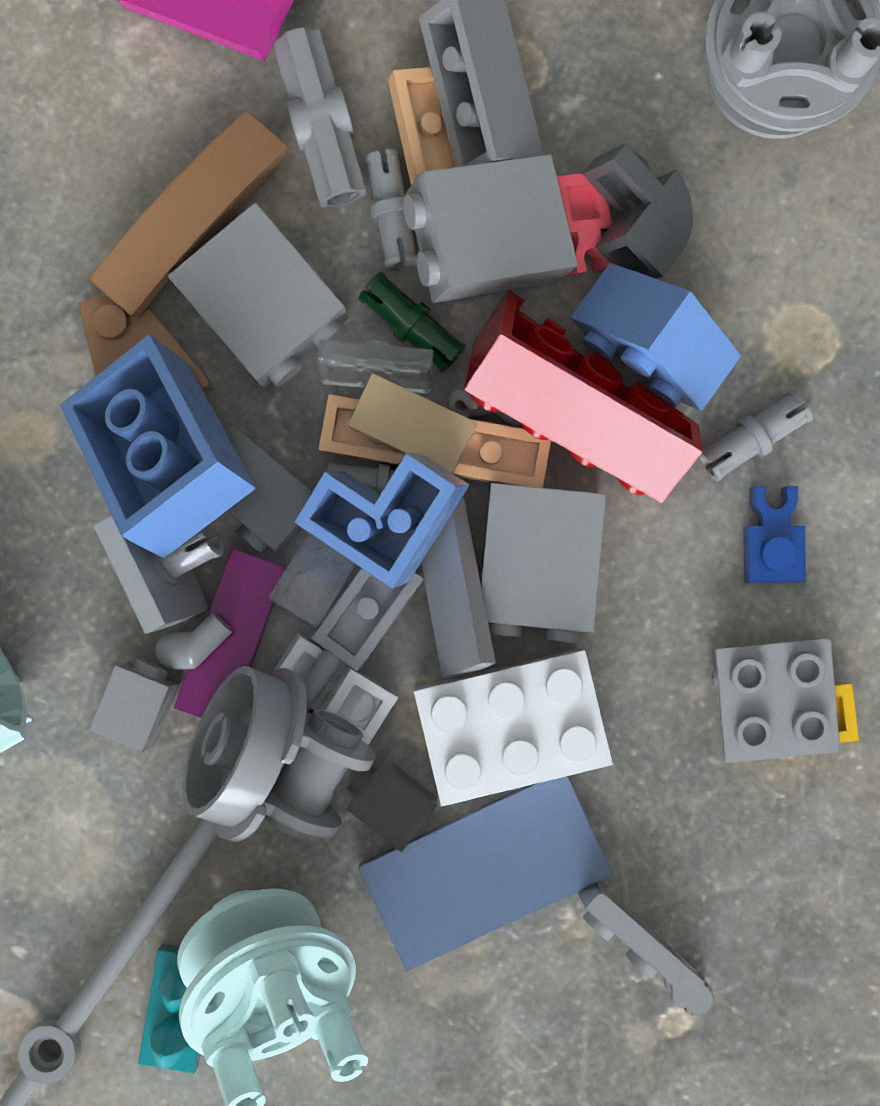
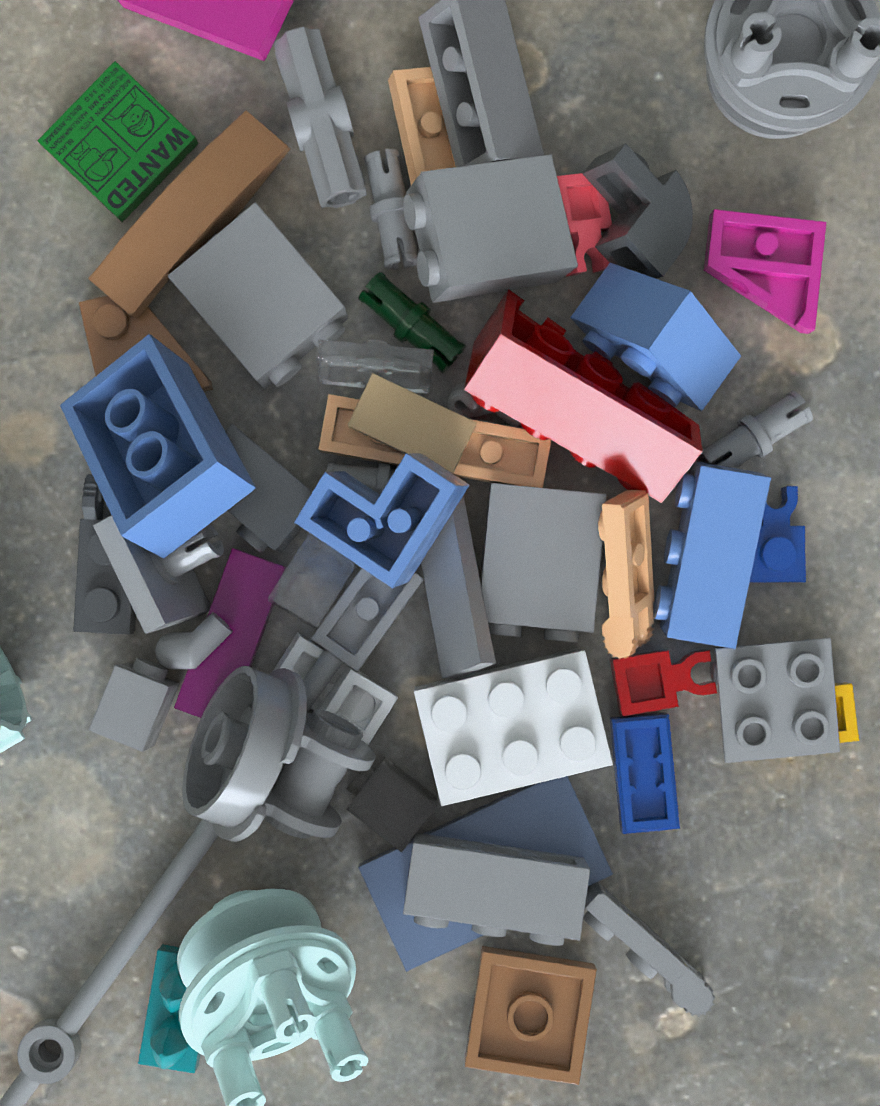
none -> green tile [37,61,199,223]
none -> dark grey hinge [73,474,136,635]
none -> light grey brick [403,833,590,946]
none -> medium nougat plate [464,946,597,1085]
none -> light nougat hinge [598,490,655,660]
none -> red plate [610,649,717,716]
none -> blue plate [610,712,680,834]
none -> medium blue brick [653,461,771,649]
none -> dark pink wing [703,209,827,334]

